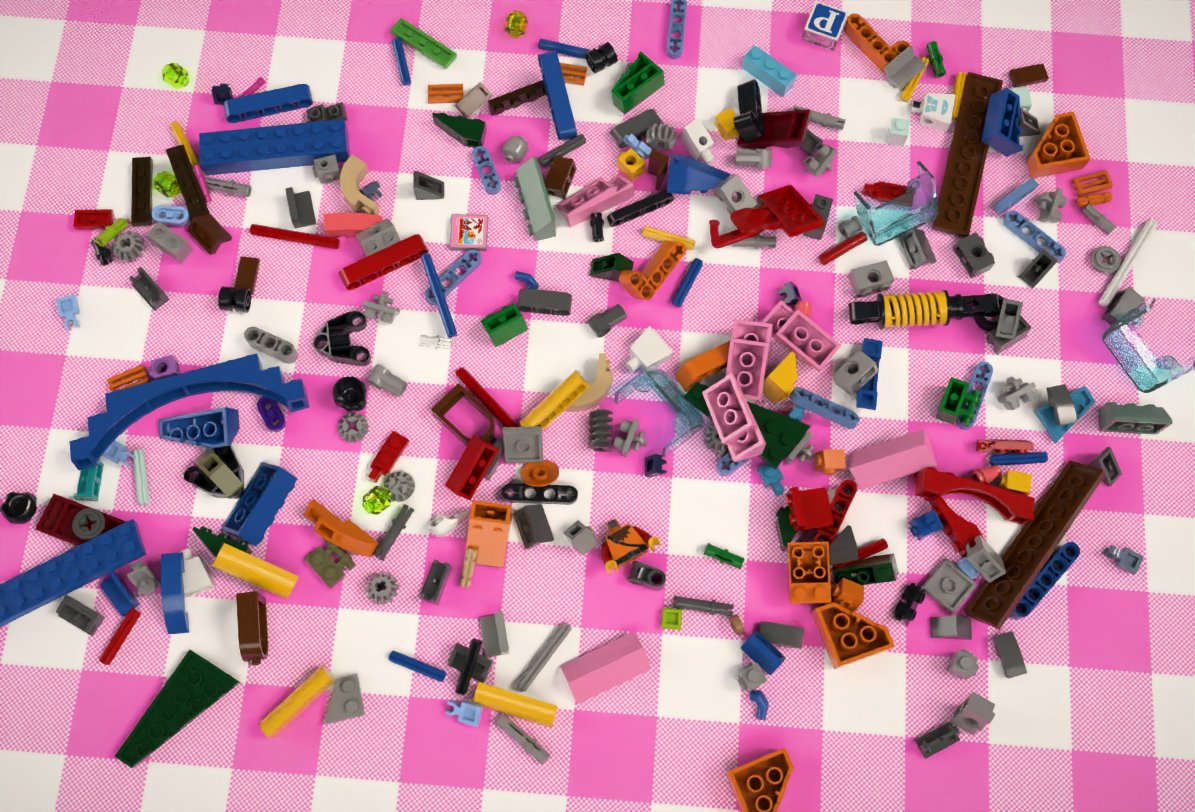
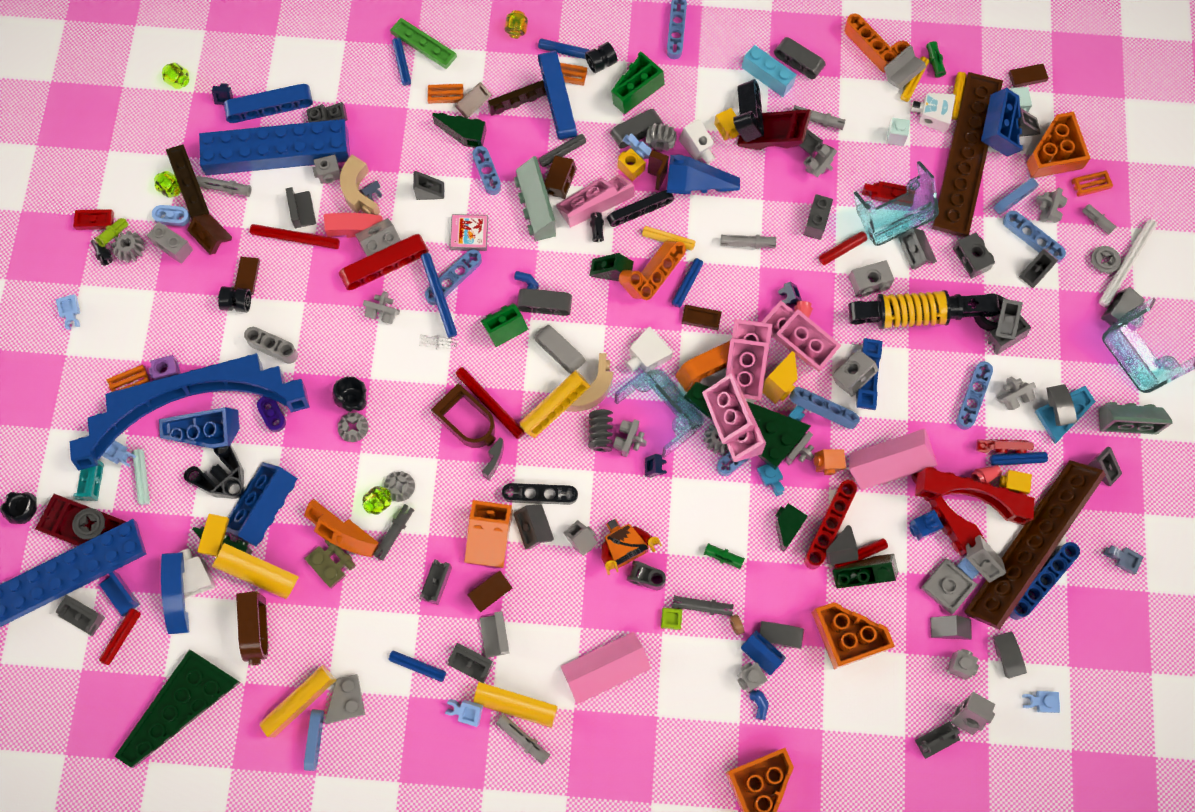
light grey hips [127,560,161,596] -> none
dark grey hinge [129,267,170,311] -> none
dark brown plate [131,156,153,227] -> none
yellow axle [170,121,200,168] -> none
olive slope [193,448,245,499] -> none
dark pink wheel [194,164,212,203] -> none
dark pink wheel [240,77,265,97] -> none
black connector [313,311,371,366] -> none
light grey gear [365,571,400,606] -> none
light grey piece [367,364,408,398] -> none
red hinge [368,431,410,483] -> none
white piece [429,511,470,537] -> none
red brick [445,434,499,500] -> none
black axle [455,638,482,695] -> none
tan axle [459,548,477,587] -> none
light grey head [502,135,529,163] -> none
light grey tile [503,426,543,463] -> none
light grey axle [517,622,572,692] -> none
orange dish [520,460,559,487] -> none
dark grey piece [587,304,627,338] -> none
red plate [709,184,824,249] -> none
light grey brick [715,174,757,215] -> none
light grey piece [736,148,772,168] -> none
red bracket [785,487,833,532] -> none
orange slope [788,542,831,604] -> none
piece [802,1,849,51] -> none
orange brick [831,578,864,612] -> none
light grey bush [838,216,863,239] -> none
black hinge [893,583,926,626] -> none
green brick [935,377,980,427] -> none
orange axle [1076,191,1113,208] -> none
none -> yellow tile [197,514,230,557]
none -> medium blue beam [304,709,324,771]
none -> reddish brown hinge [467,571,513,613]
none -> light grey beam [534,324,586,374]
none -> reddish brown tile [681,305,722,331]
none -> dark grey beam [774,37,826,79]
none -> light blue plate [1022,691,1060,713]

